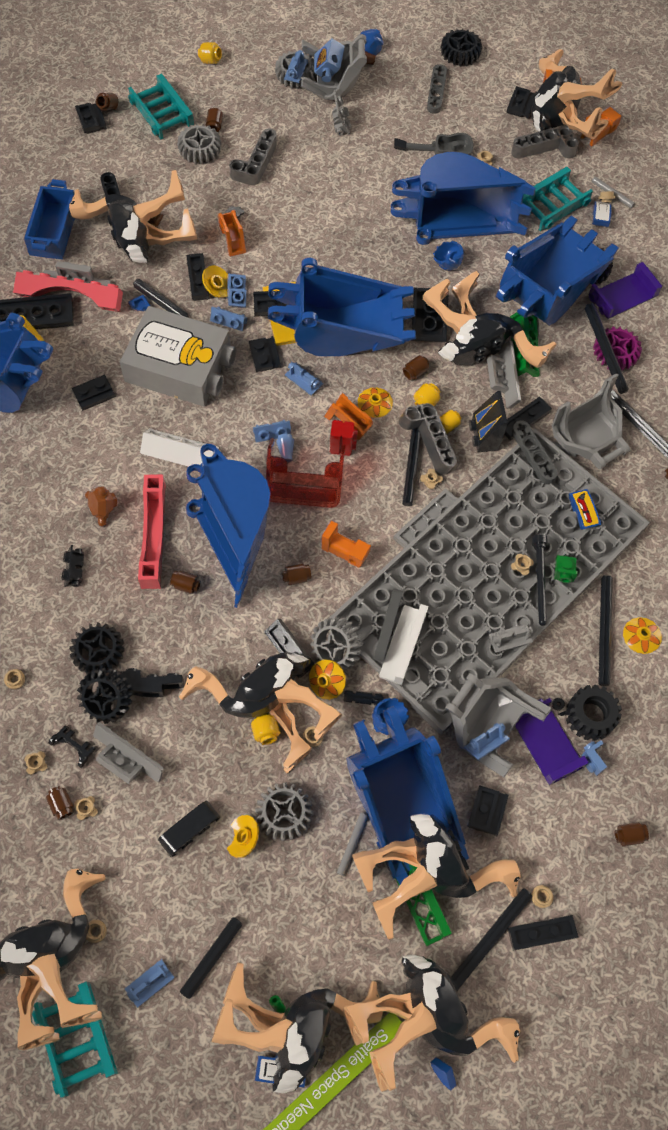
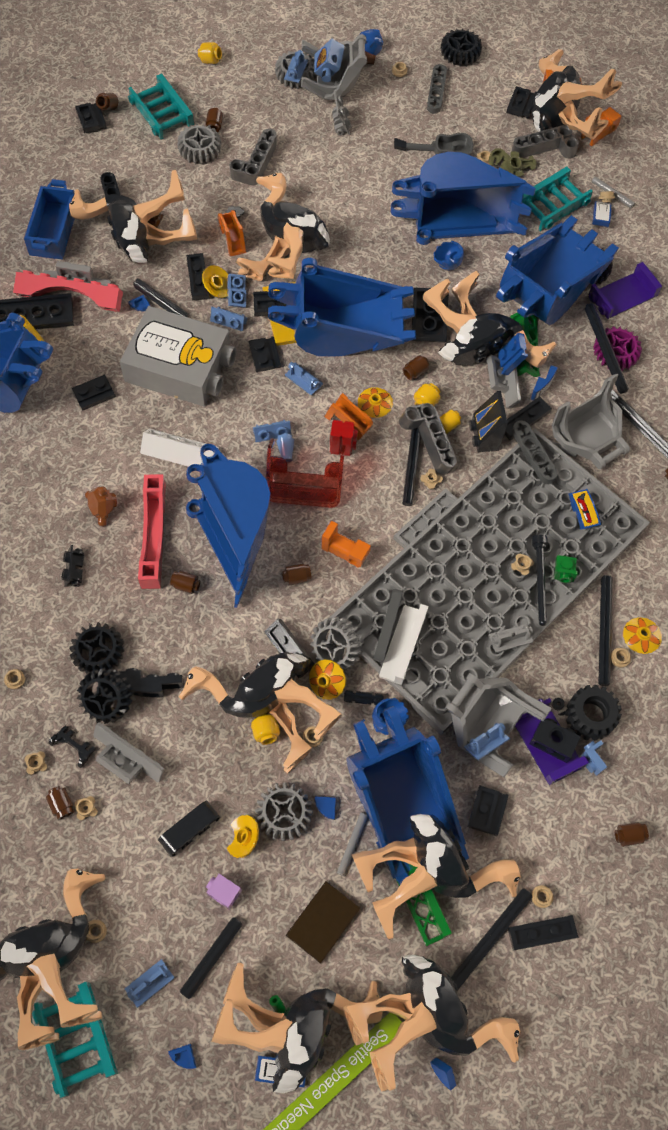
none -> blue tile [168,1044,197,1069]
none -> lavender brick [206,874,242,910]
none -> animal [236,173,330,281]
none -> dark brown tile [285,881,360,964]
none -> blue tile [315,796,336,820]
none -> tan plate [392,62,407,77]
none -> olive animal [489,148,537,177]
none -> blue plate [498,333,528,375]
none -> black brick [529,718,581,763]
none -> blue slope [530,365,558,401]
none -> tan plate [611,648,631,668]

